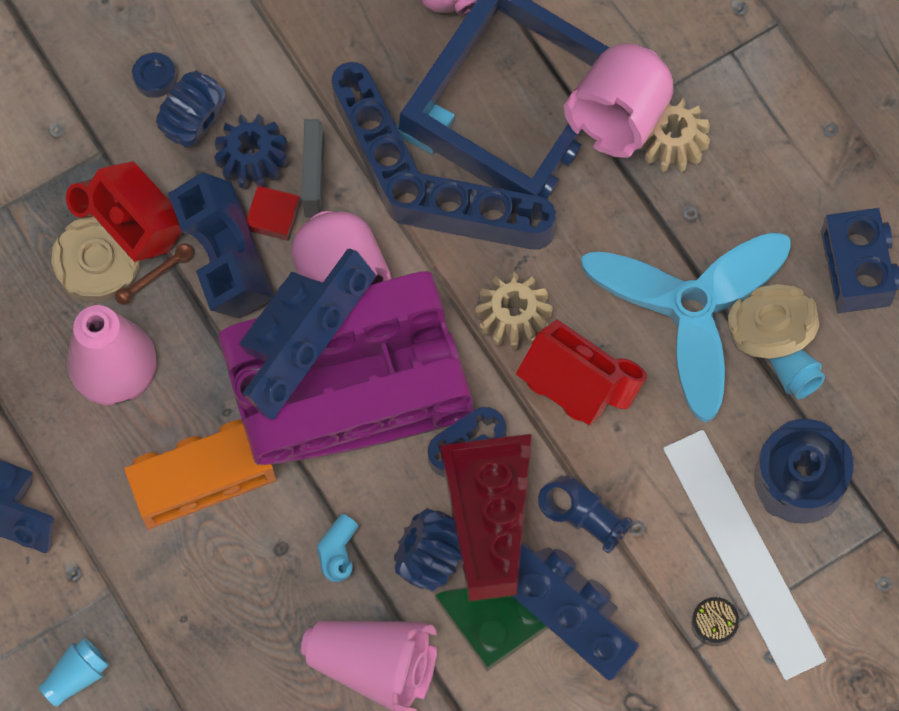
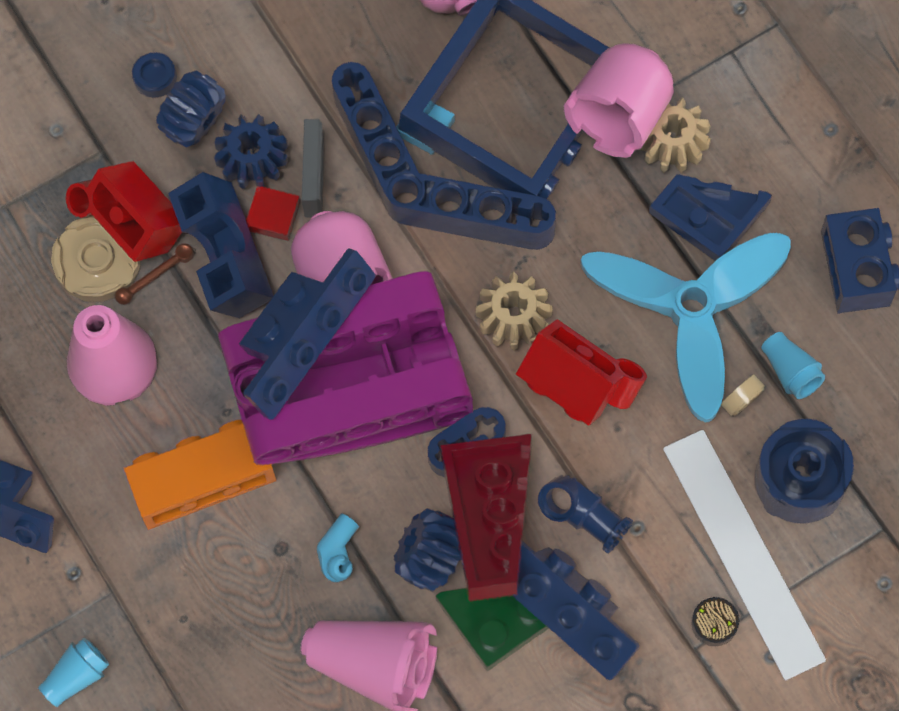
tan tile [728,284,820,359] -> none
none -> dark blue wing [649,174,772,261]
none -> tan tile [721,374,765,417]

